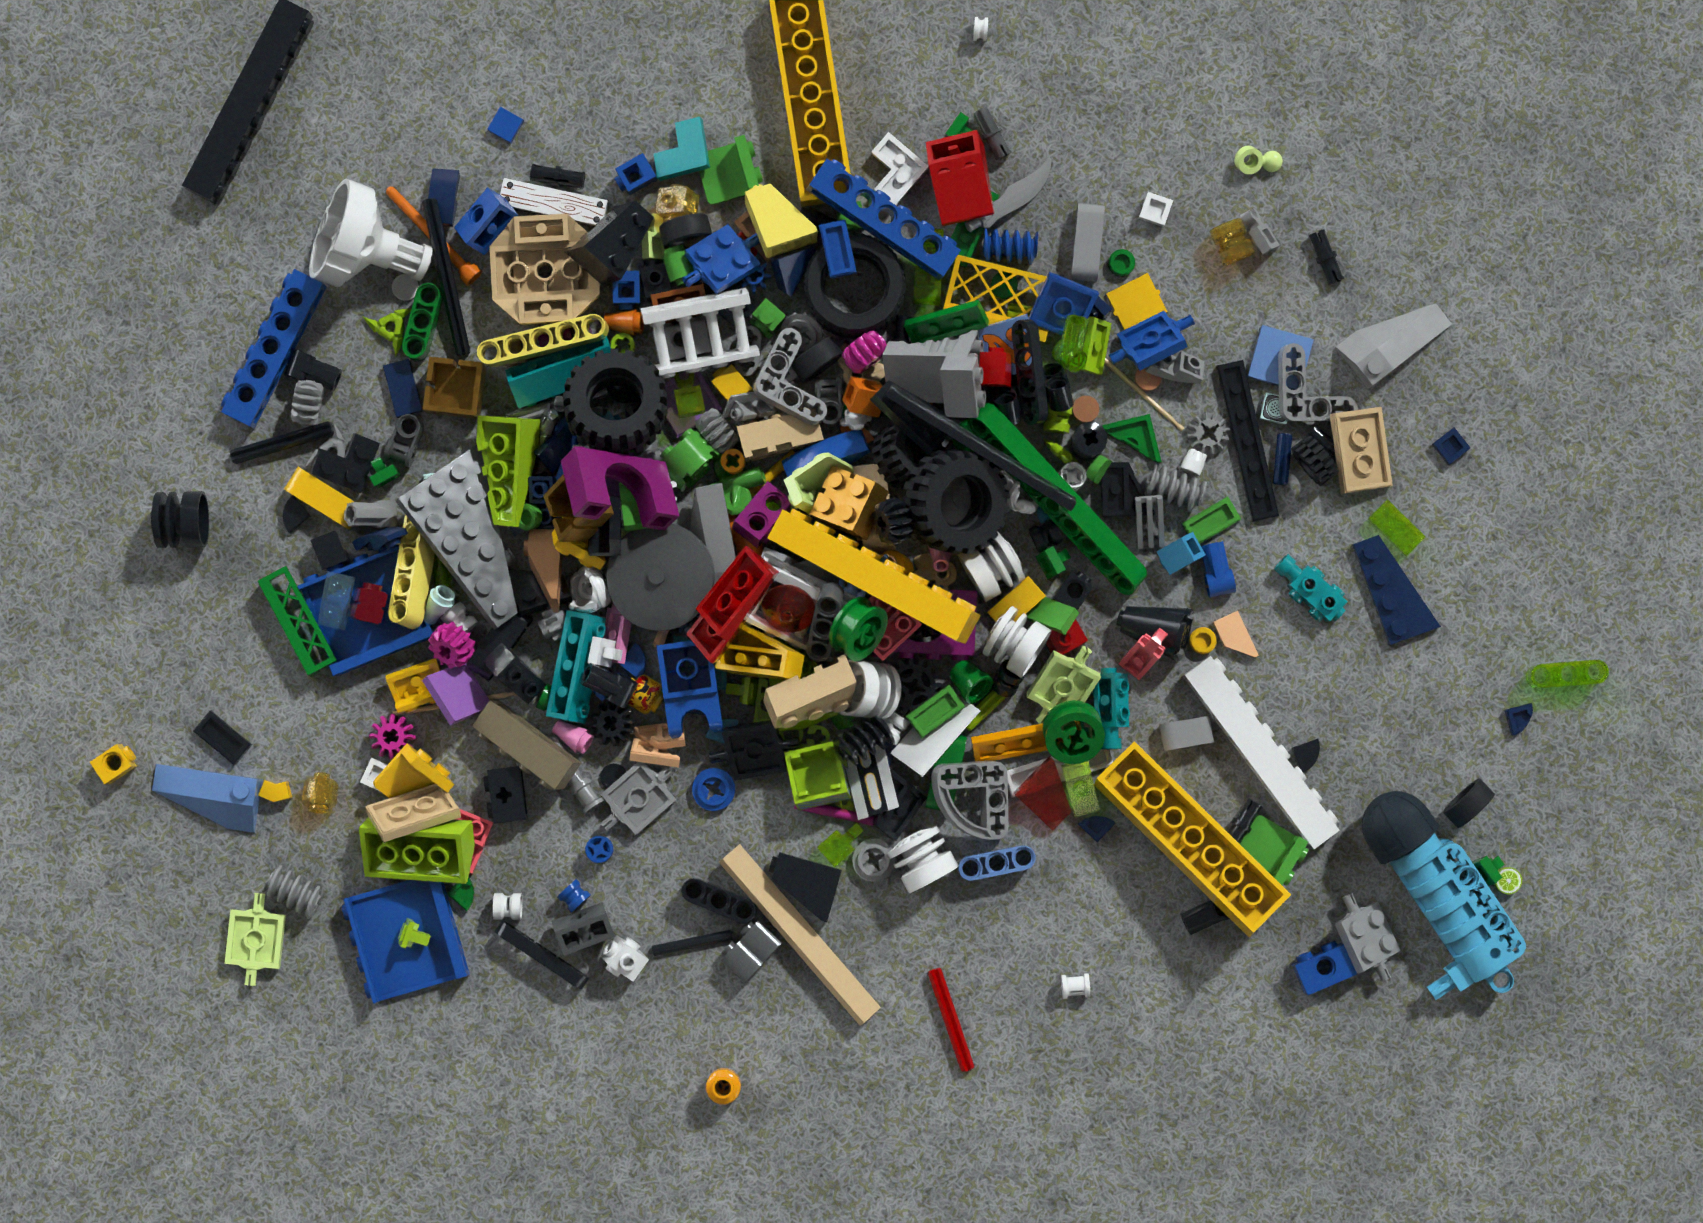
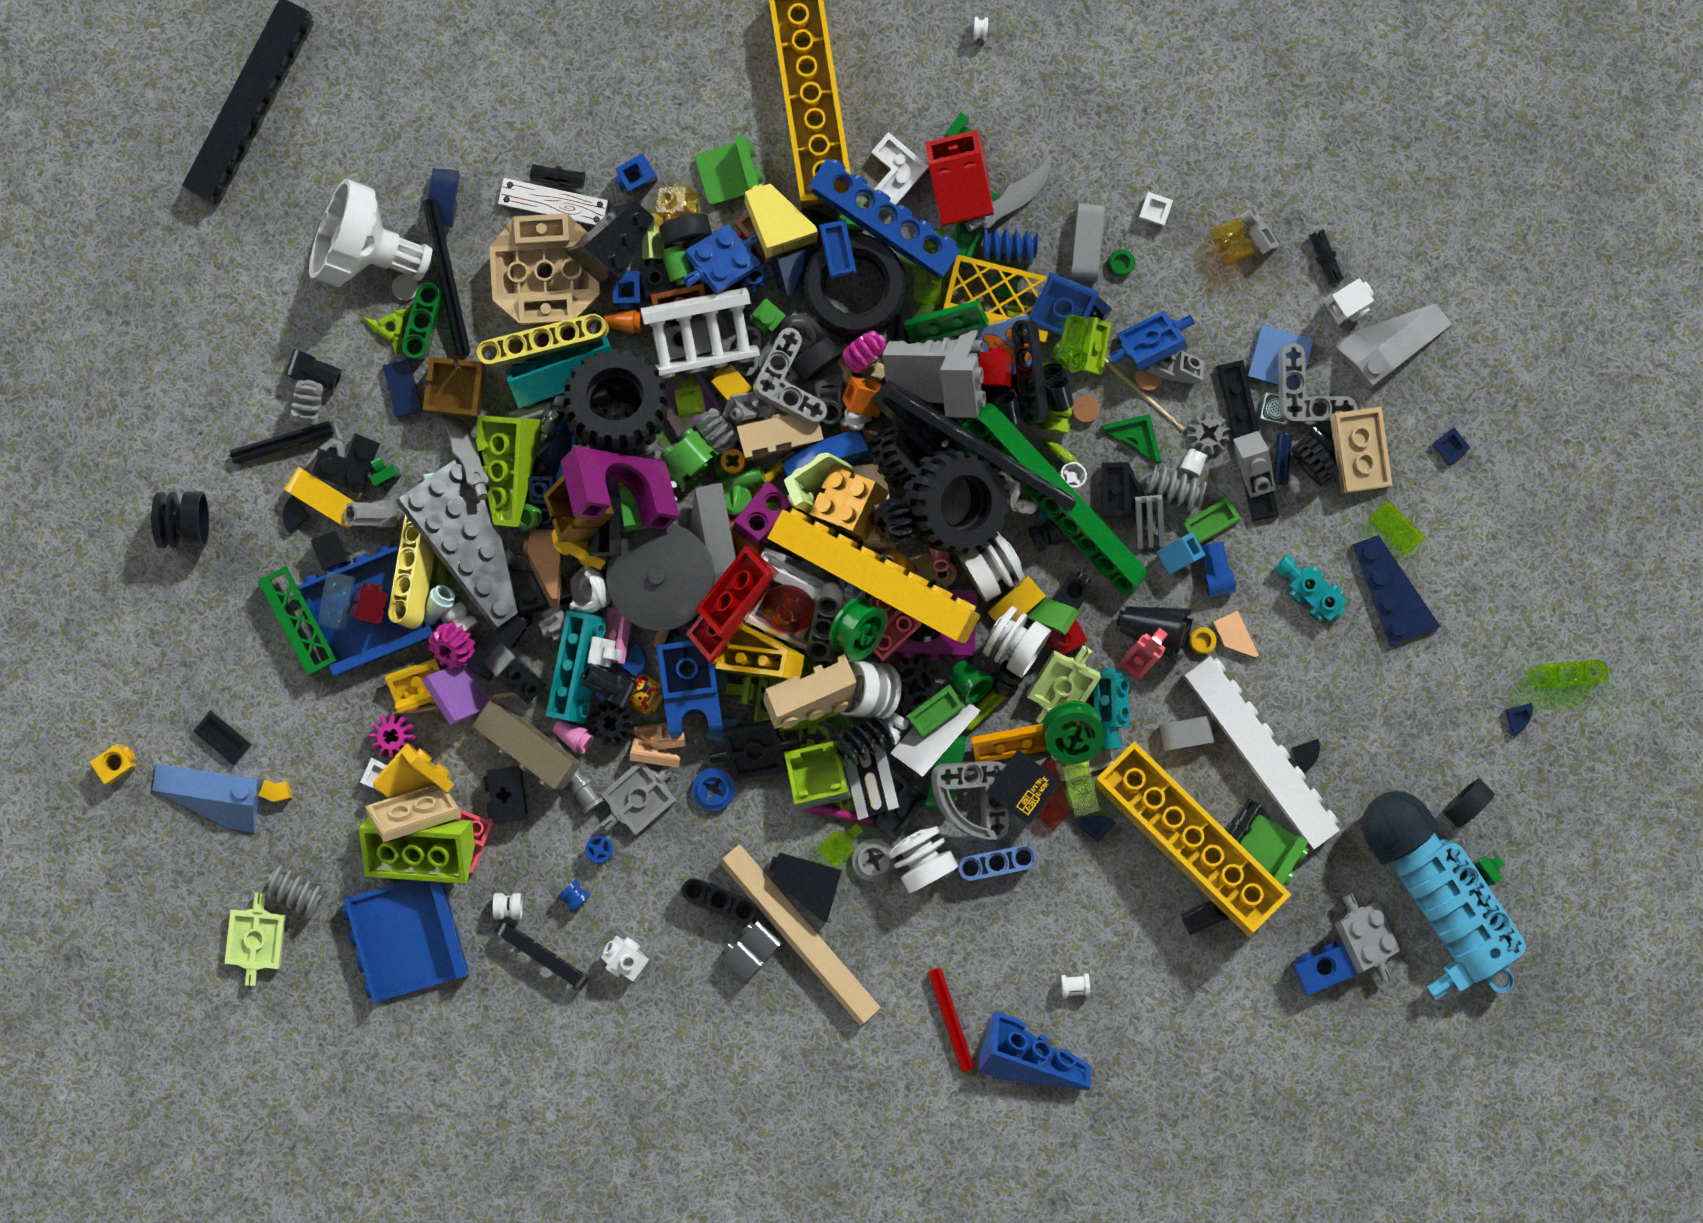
blue brick [221,269,327,429] -> none
clear yellow head [302,772,338,814] -> none
dark blue slope [352,527,408,551] -> none
dark grey piece [384,414,424,468] -> none
orange piece [386,186,483,286] -> none
lime brick [398,918,431,948] -> none
green tile [447,877,474,911] -> none
blue brick [454,187,518,255] -> none
blue tile [487,107,524,144] -> none
green tile [536,683,552,711] -> none
dark grey brick [552,902,615,956] -> none
black piece [600,763,626,788] -> none
lime bush [611,333,635,353] -> none
black bar [652,929,733,956] -> none
teal tile [654,116,710,181] -> none
light orange head [706,1068,741,1105] -> none
dark grey axle [974,107,1012,161] -> none
green tile [1035,546,1071,580] -> none
black piece [1071,422,1107,460] -> none
bright green tile [1086,455,1112,484] -> none
yellow piece [1106,273,1168,330] -> none
yellowish green plate [1234,146,1283,174] -> none
tile [1494,867,1522,894] -> none
none -> light grey sword [438,415,489,500]
none -> blue wedge [978,1011,1091,1090]
none -> black tile [986,750,1062,826]
none -> light grey slope [1233,431,1276,498]
none -> white brick [1325,278,1374,325]

